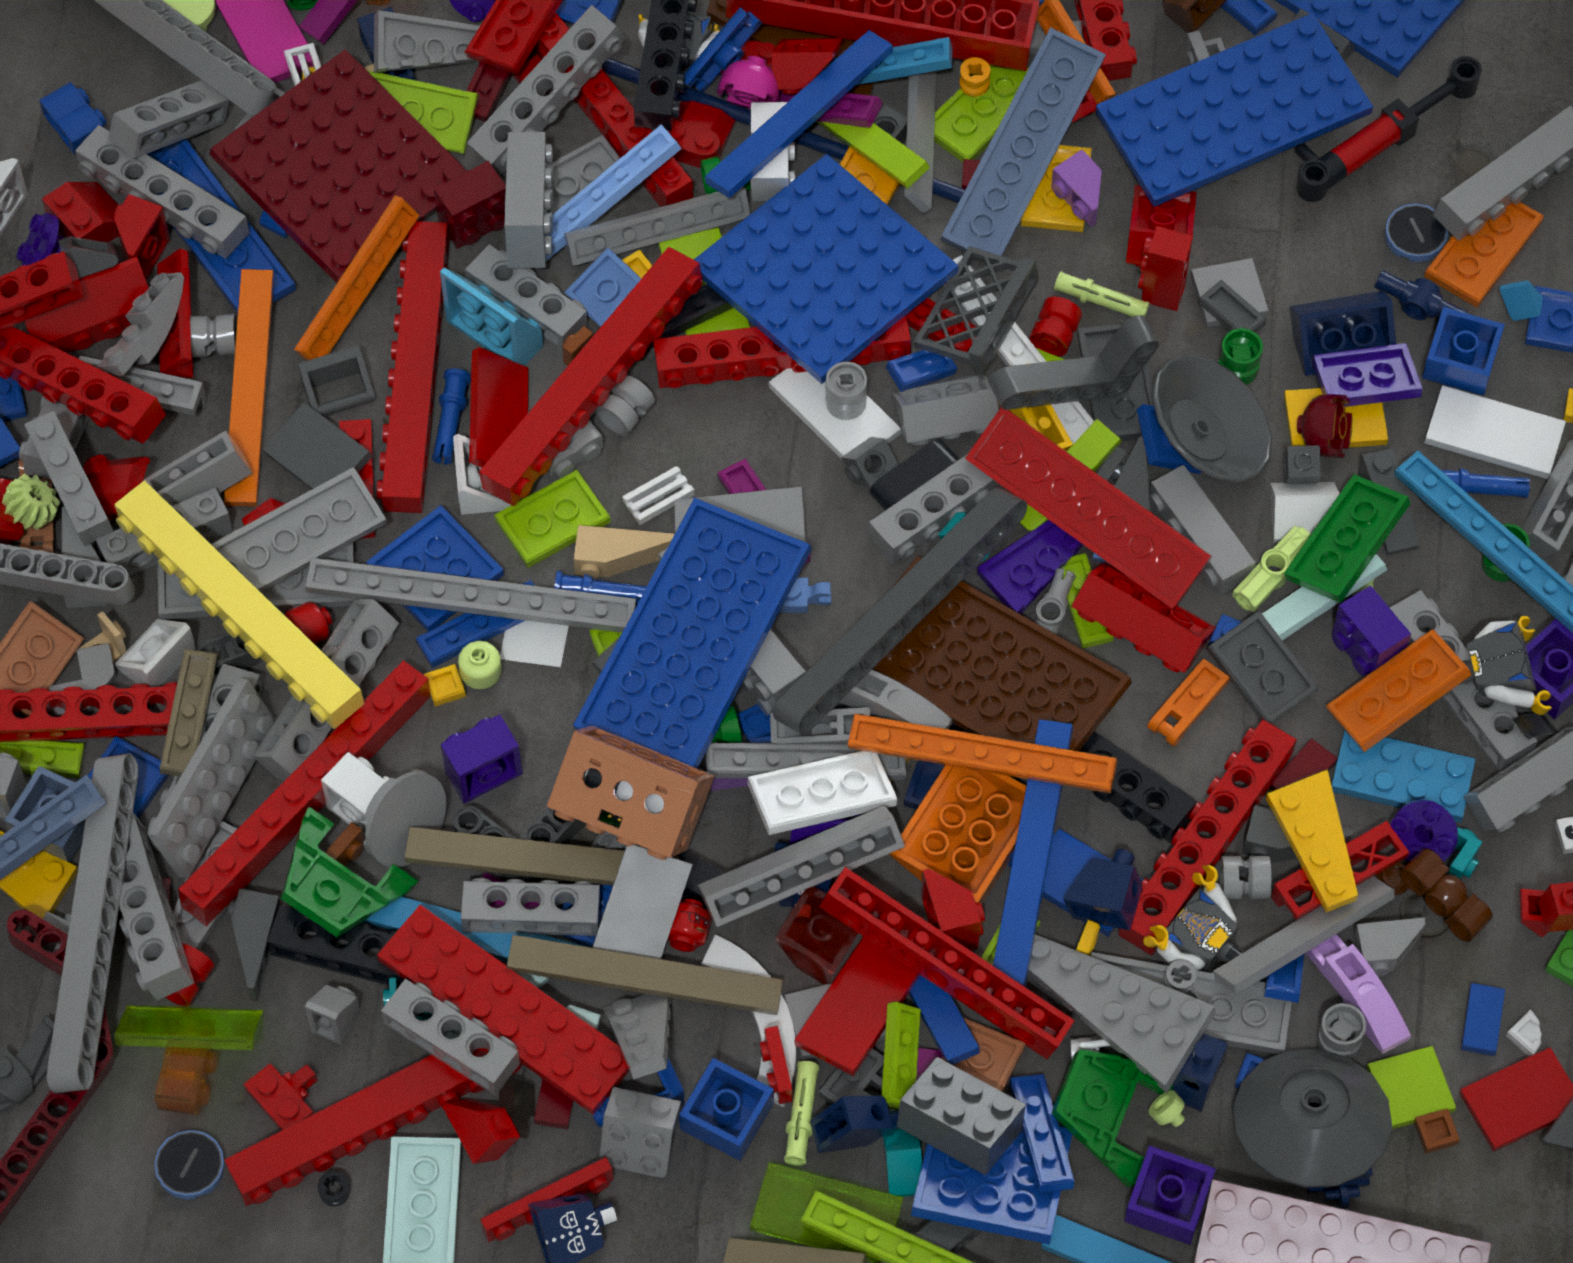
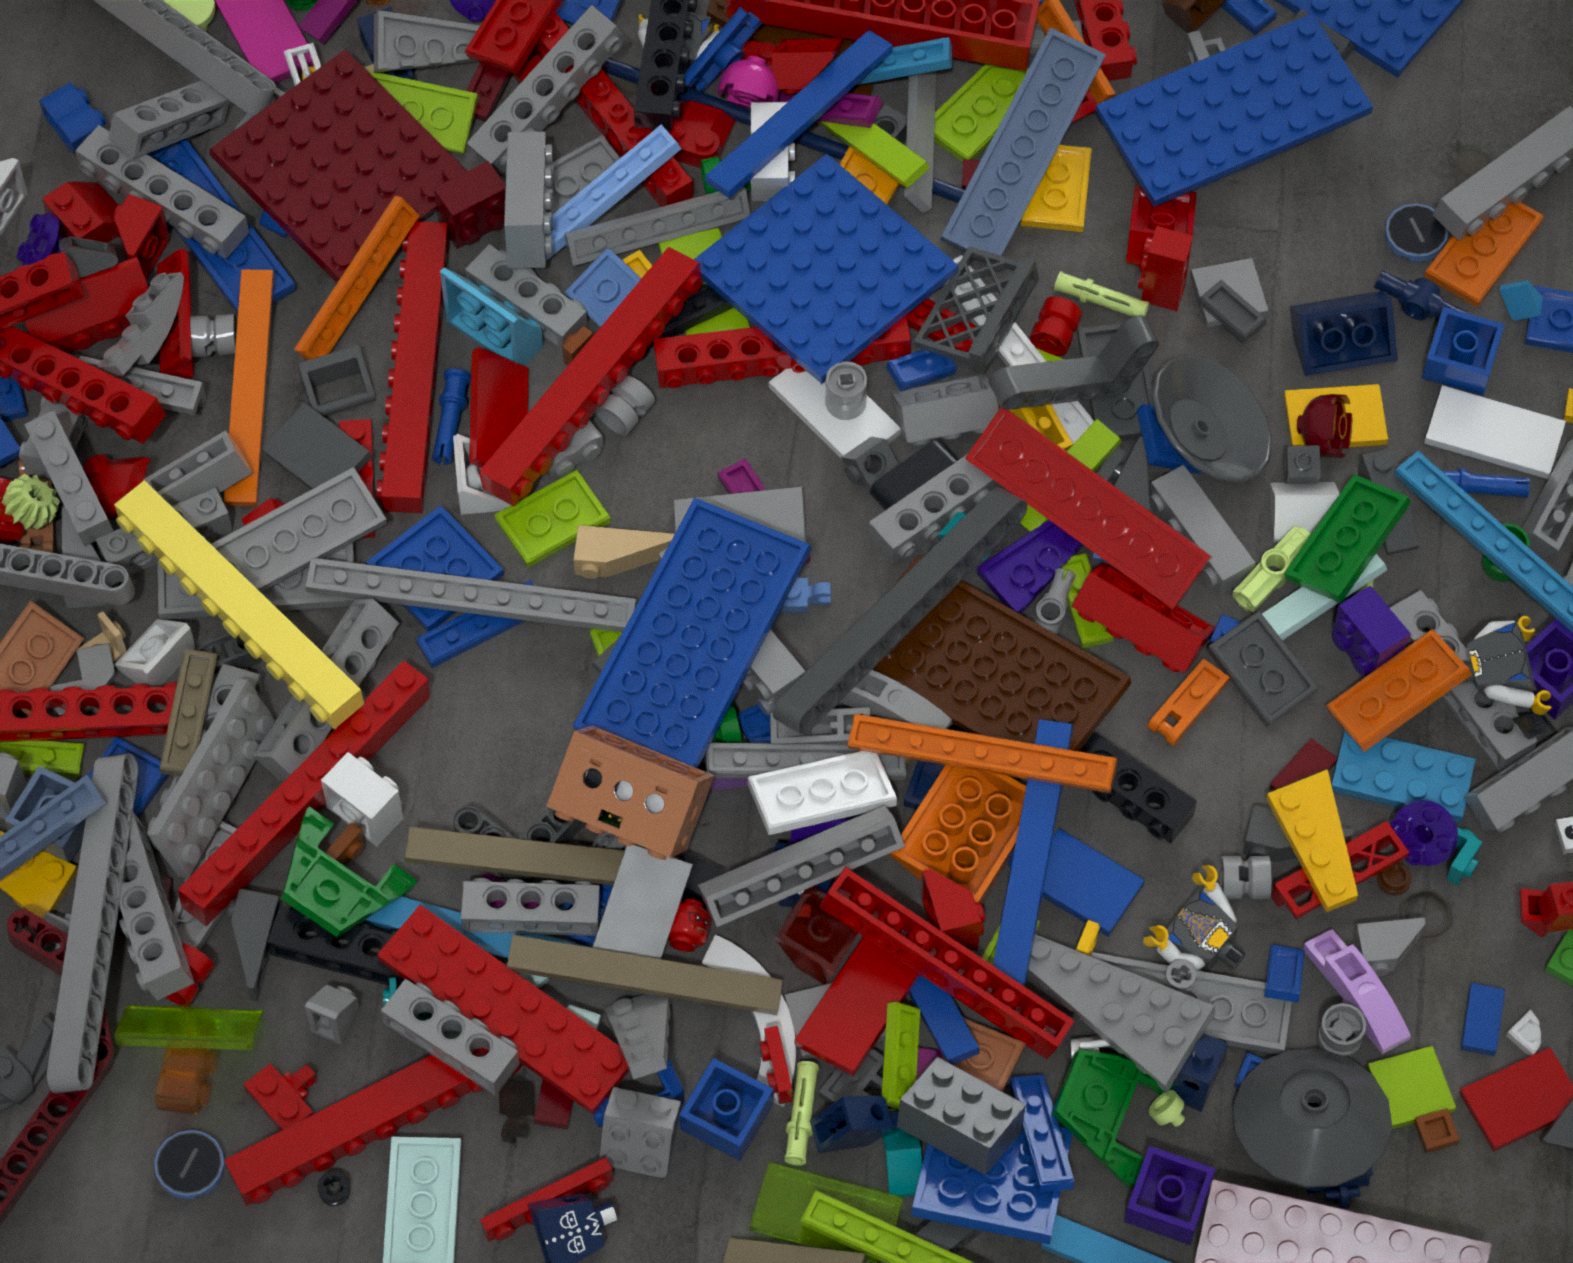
red head [285,601,332,645] -> none
light grey tile [363,769,446,867] -> none
yellow tile [424,664,466,707] -> none
dark purple brick [440,714,522,804] -> none
red slope [442,1099,520,1164] -> none
yellowish green head [458,641,502,689] -> none
white sticker [500,620,569,667] -> none
blue pin [554,570,647,605] -> none
white tile [622,466,694,525] -> none
light orange wheel [959,57,991,97] -> none
medium lavender slope [1051,149,1102,227] -> none
dark blue torso [1063,849,1142,931] -> none
red brick [1118,719,1297,957] -> none
light grey tile [1213,876,1395,995] -> none
green wheel [1219,328,1263,385] -> none
black piece [1295,56,1482,202] -> none
dark purple plate [1312,343,1423,407] -> none
reddish brown piece [1400,849,1493,942] -> none

